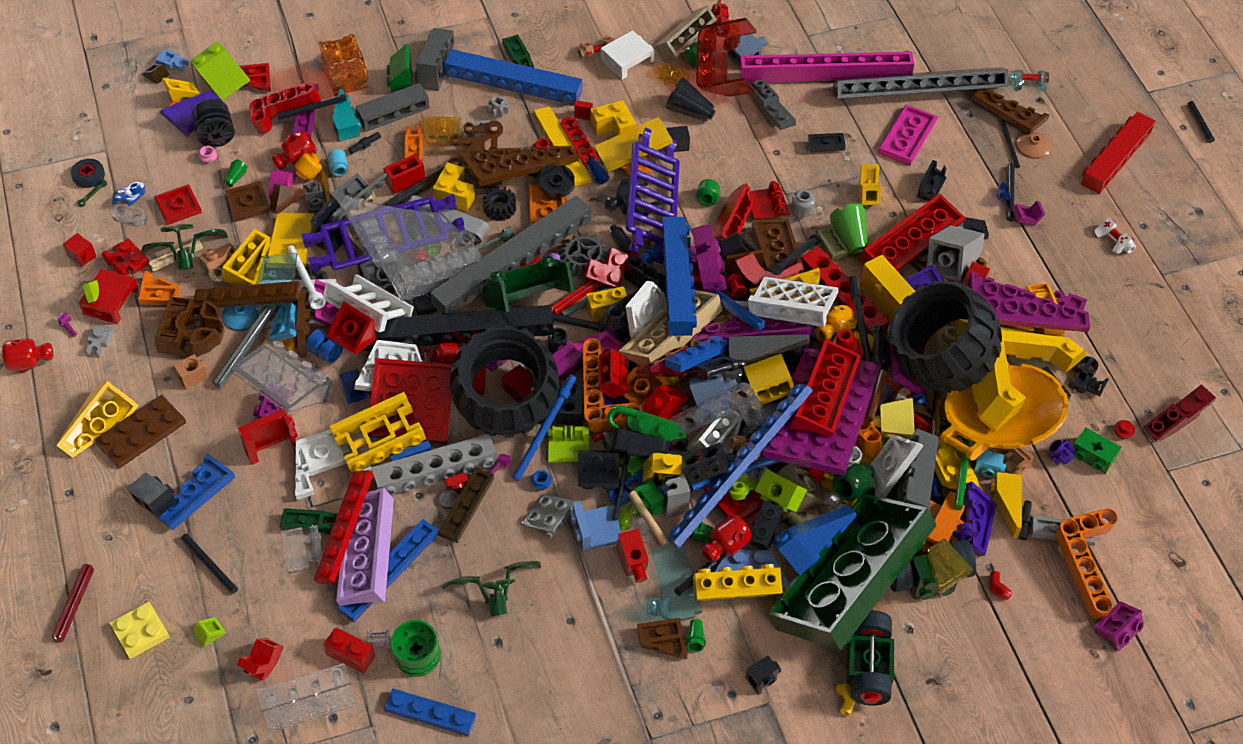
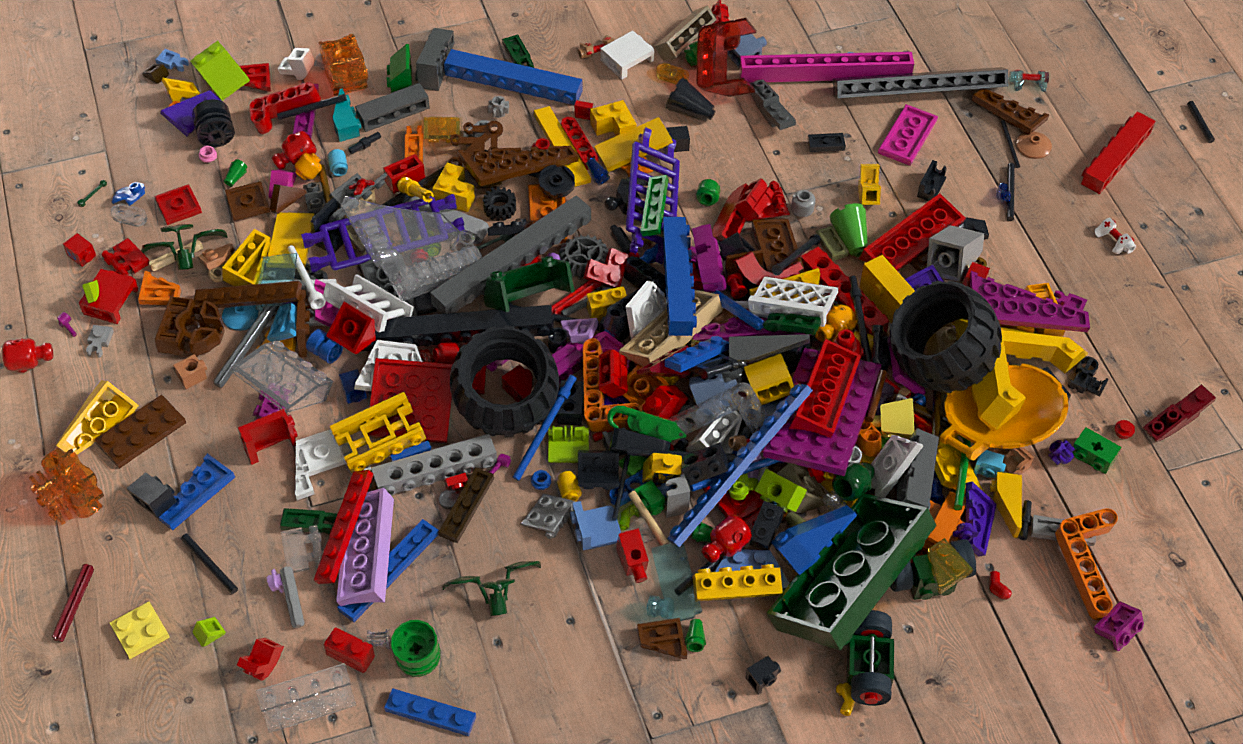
black bush [71,158,105,188] -> none
magenta bracket [1012,201,1045,226] -> none
none -> clear orange piece [28,447,104,525]
none -> lavender plate [267,569,284,593]
none -> white brick [278,48,314,80]
none -> light grey axle [280,566,305,628]
none -> red piece [349,178,375,195]
none -> yellow pin [397,177,434,202]
none -> black plate [487,218,533,236]
none -> yellow brick [557,471,582,502]
none -> lavender wing [561,318,598,344]
none -> green plate [641,175,668,236]
none -> red brick [735,178,774,221]
none -> dark green hinge [763,312,821,335]

